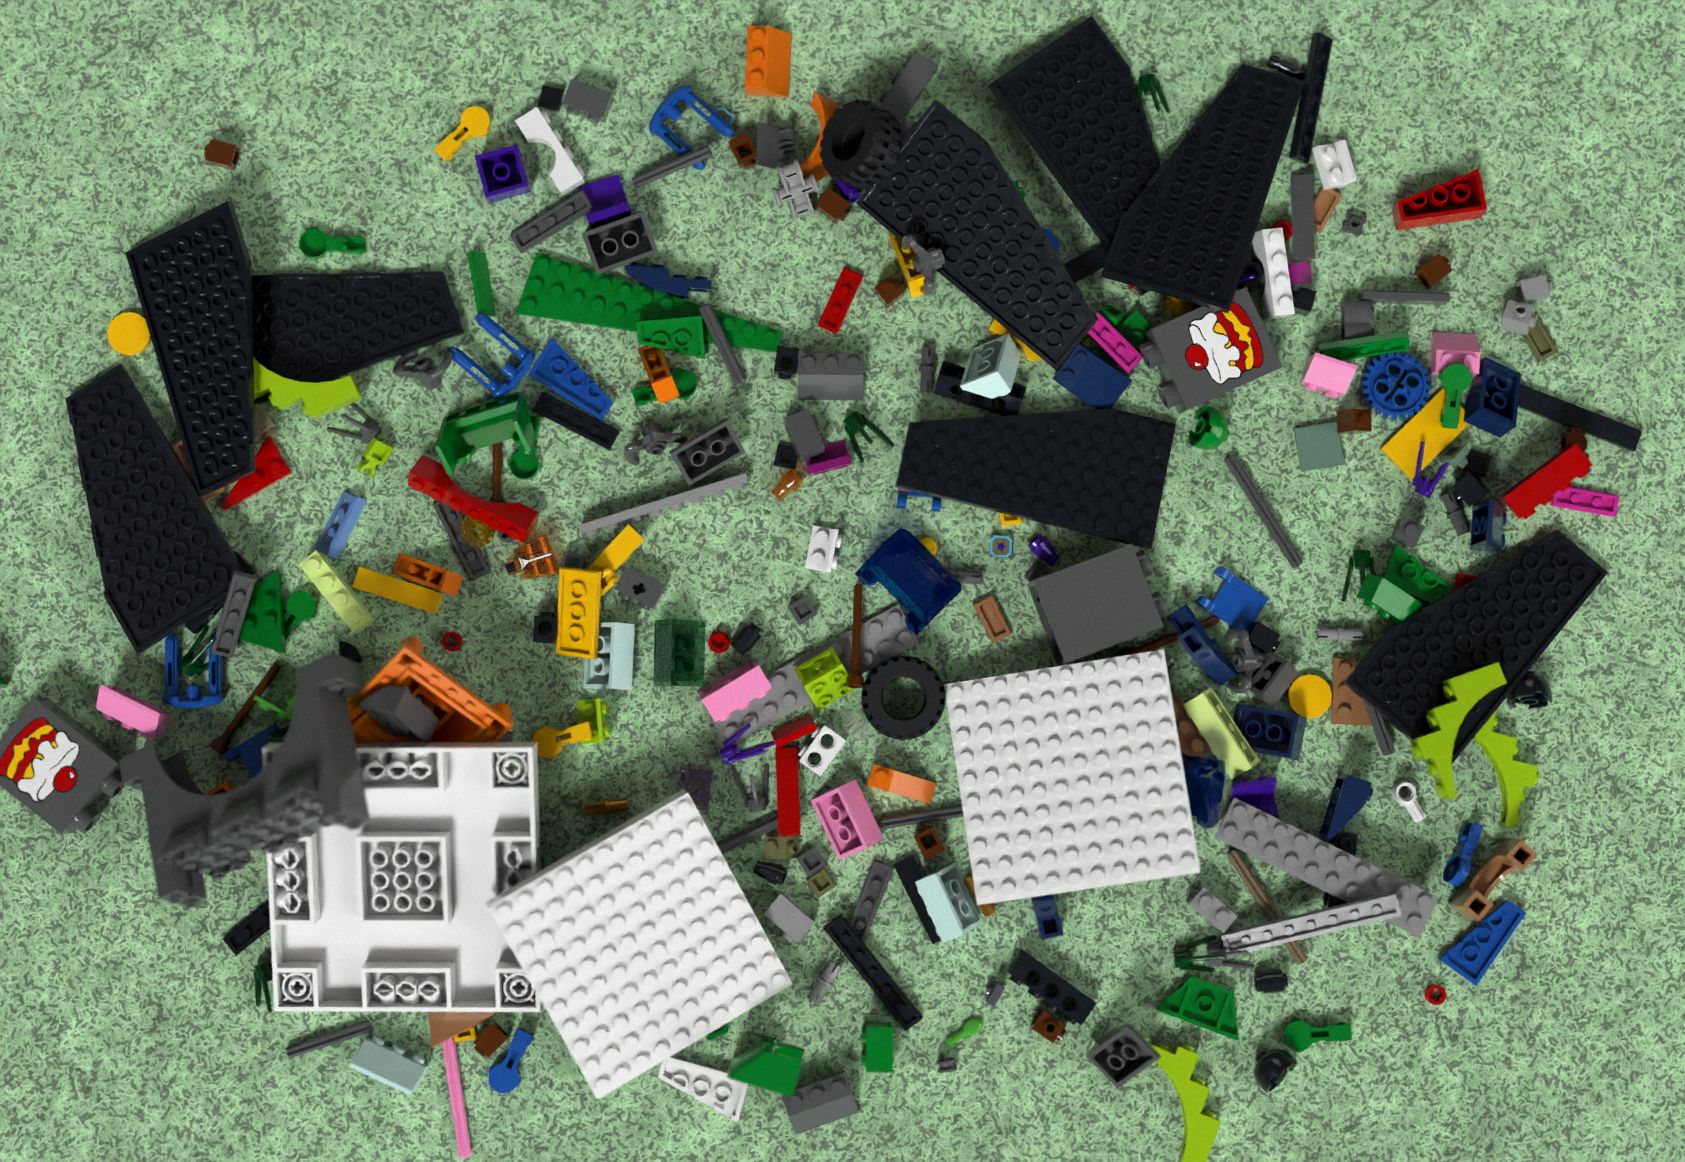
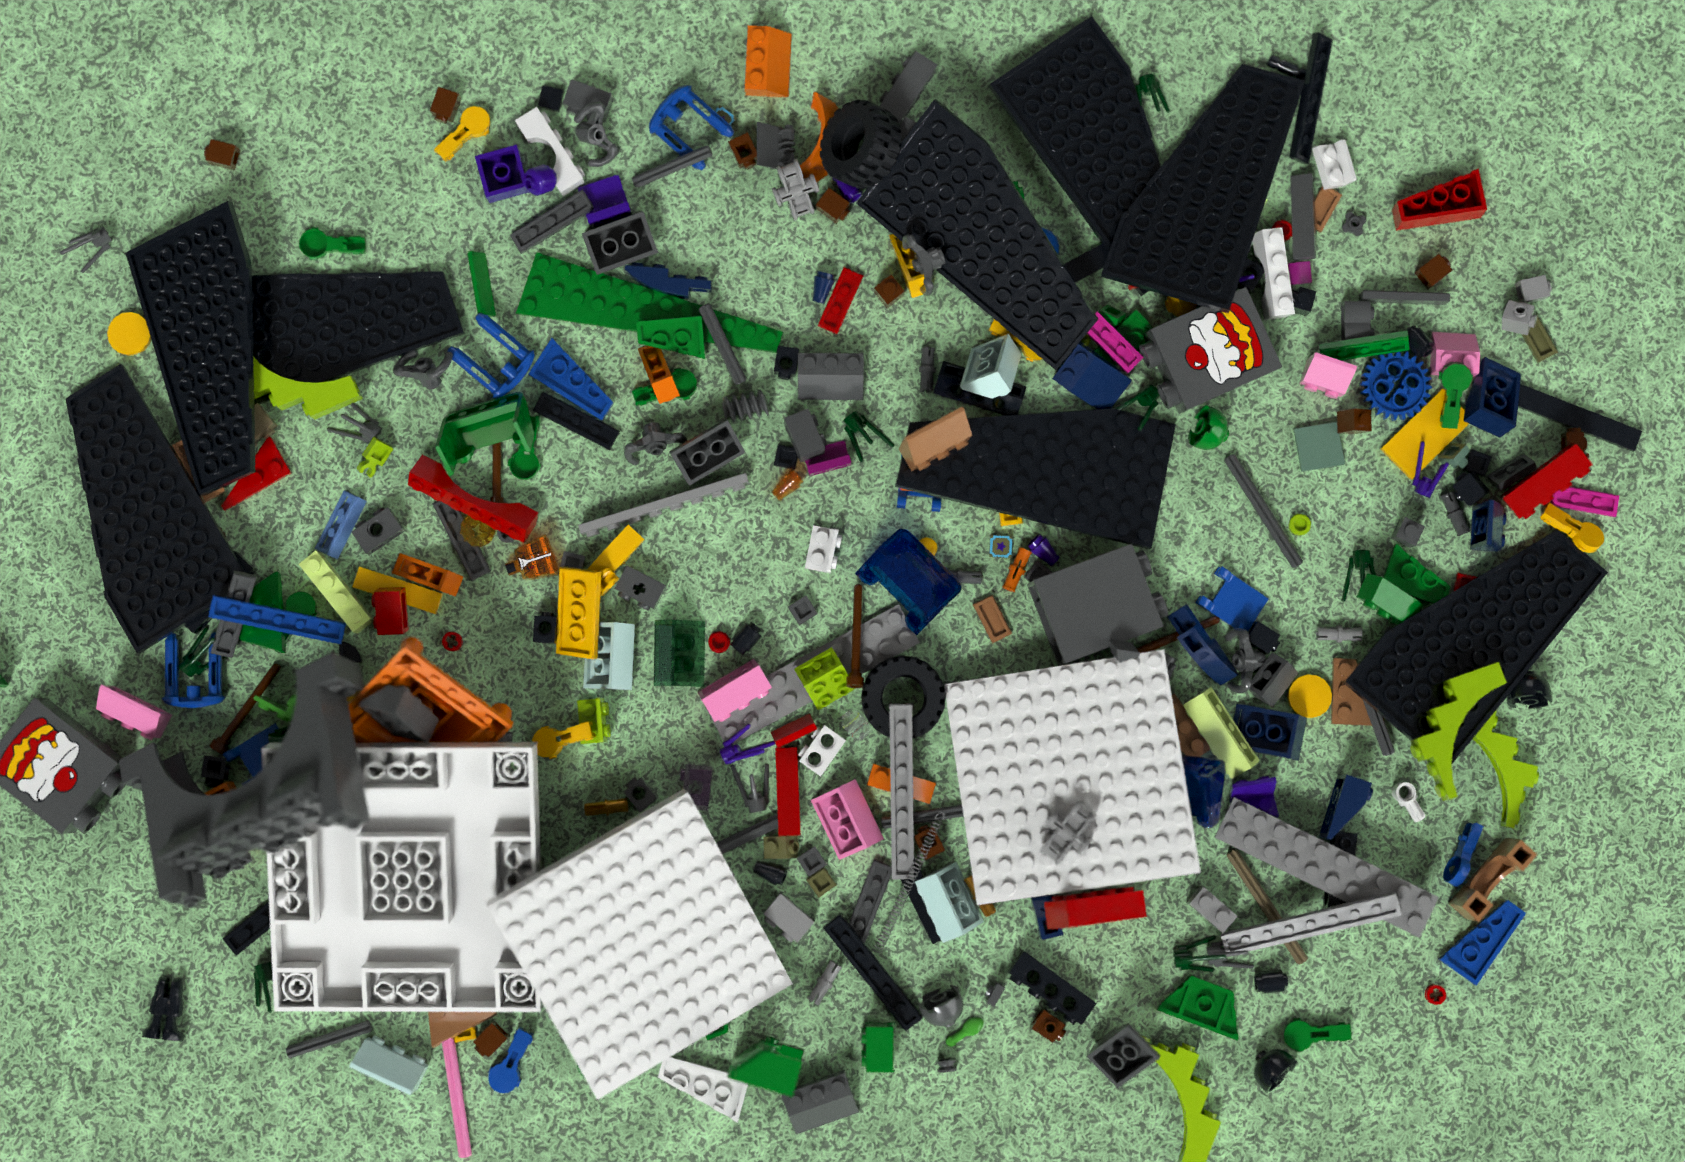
none -> dark grey plant [60,226,113,273]
none -> black piece [142,976,184,1041]
none -> black brick [199,755,230,788]
none -> blue tile [208,595,346,645]
none -> dark grey brick [351,507,406,555]
none -> red brick [371,587,409,635]
none -> reddish brown brick [430,87,462,124]
none -> dark purple head [524,164,557,196]
none -> dark grey piece [574,102,618,167]
none -> dark grey brick [623,777,658,812]
none -> dark grey piece [722,390,769,422]
none -> dark blue cone [812,271,835,304]
none -> light grey piece [872,812,945,955]
none -> light grey plate [890,703,914,879]
none -> medium nougat slope [898,406,972,471]
none -> dark grey cylinder [918,985,964,1027]
none -> orange pin [1002,547,1032,593]
none -> light grey axle [1039,800,1097,866]
none -> red brick [1044,887,1147,929]
none -> dark grey slope [1109,639,1140,663]
none -> dark green plant [1116,384,1159,431]
none -> lime tile [1288,514,1311,536]
none -> black brick [1407,325,1434,358]
none -> dark grey plate [1487,454,1538,491]
none -> yellow piece [1540,503,1604,553]

